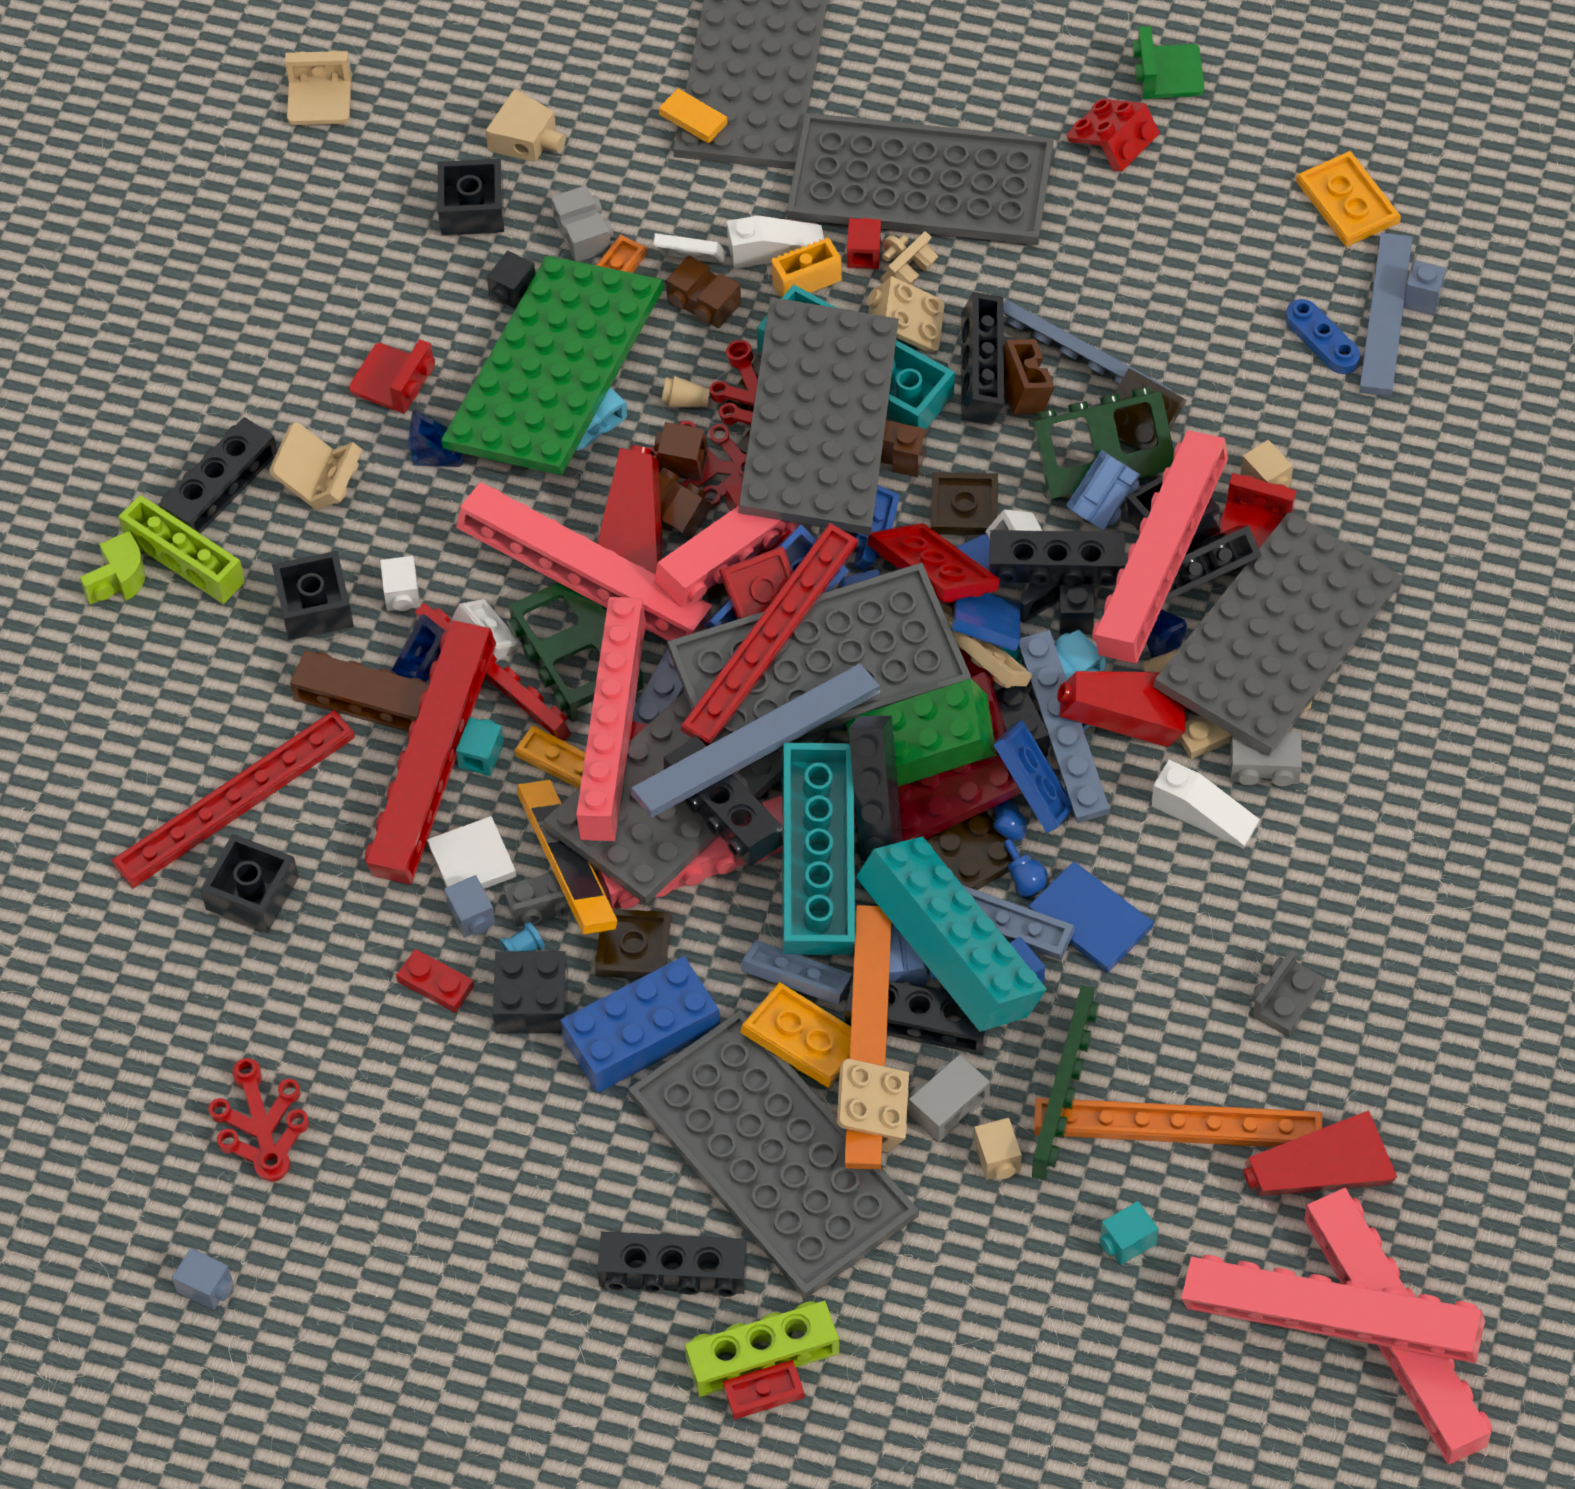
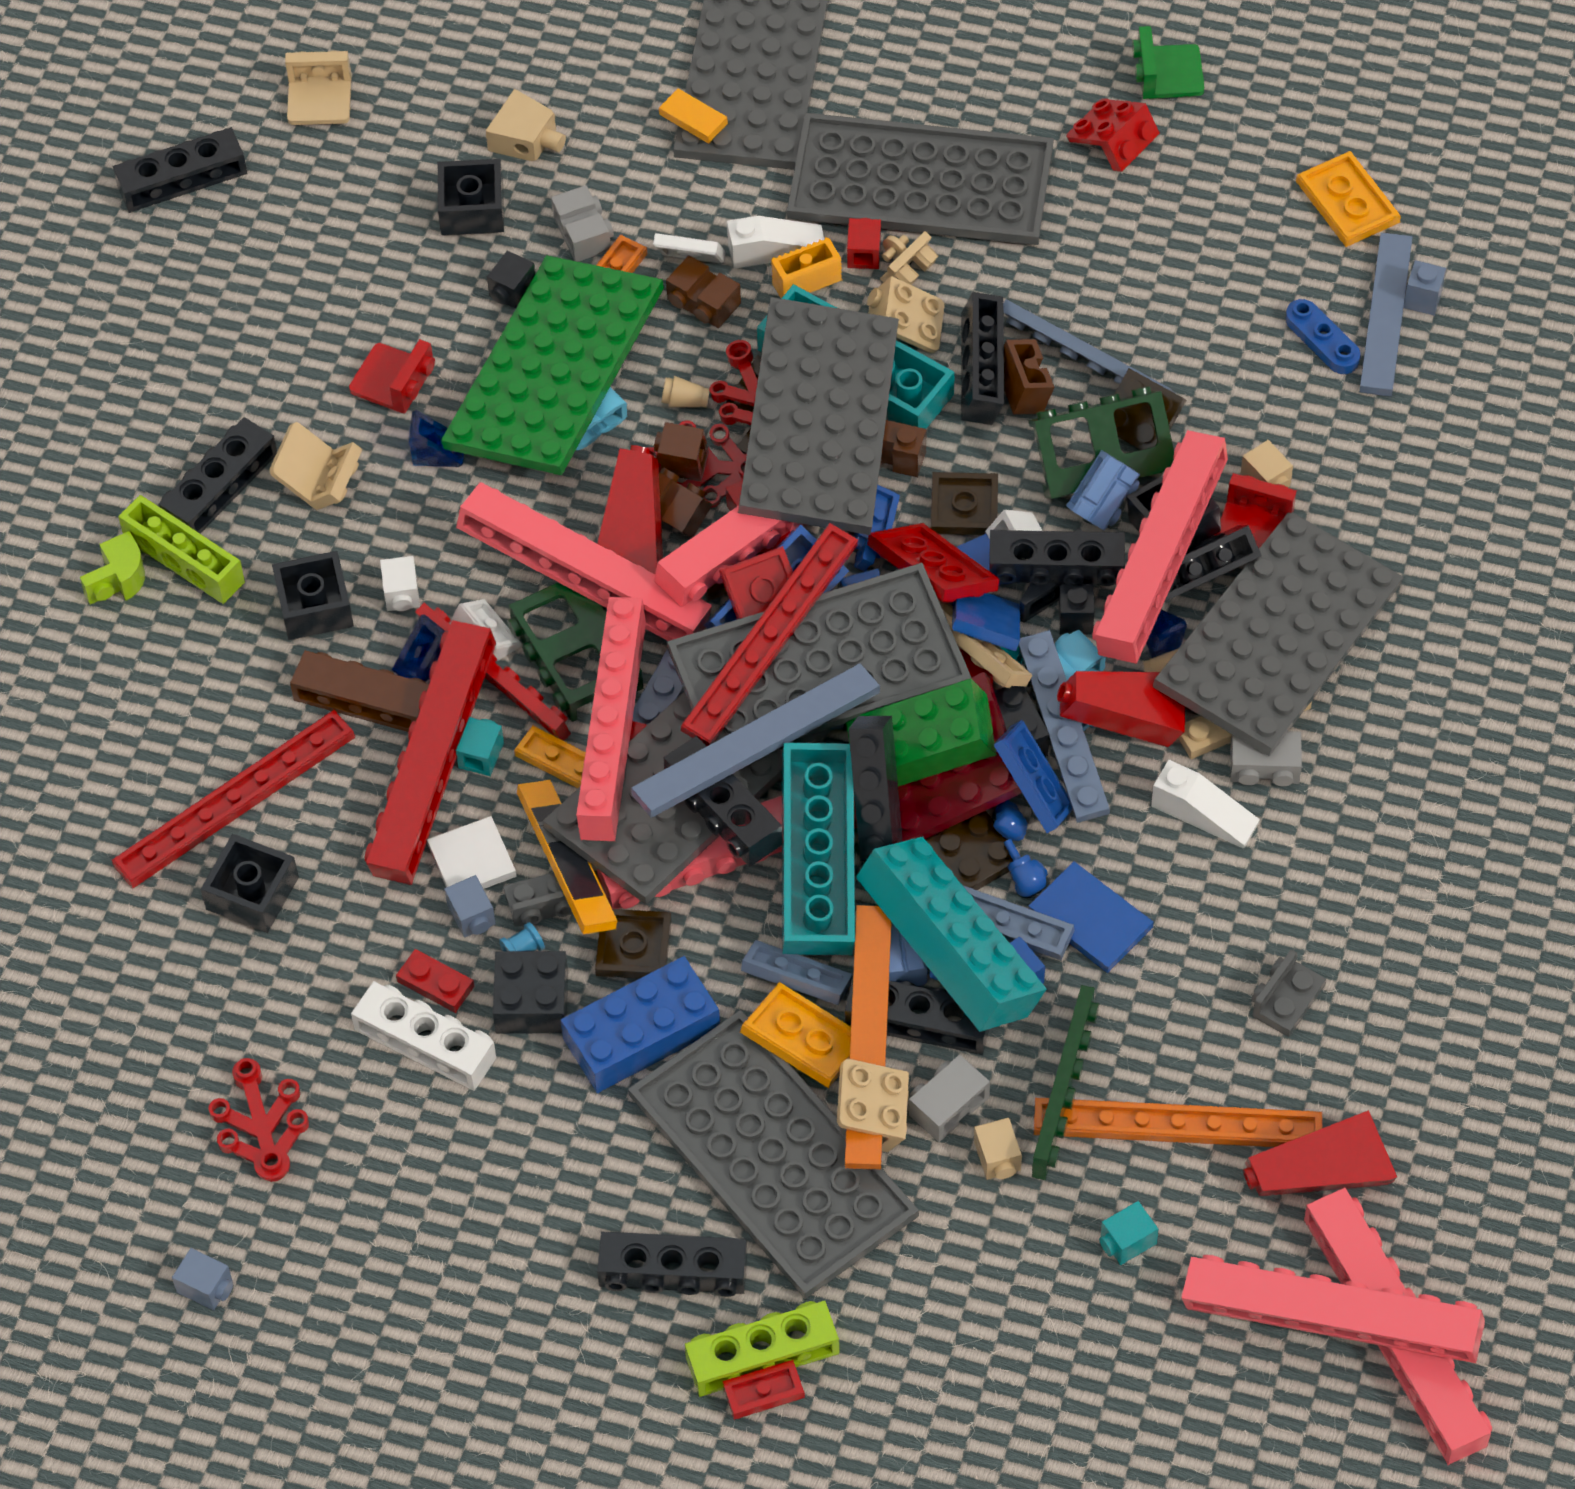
none -> black brick [113,127,248,213]
none -> white brick [351,981,496,1091]

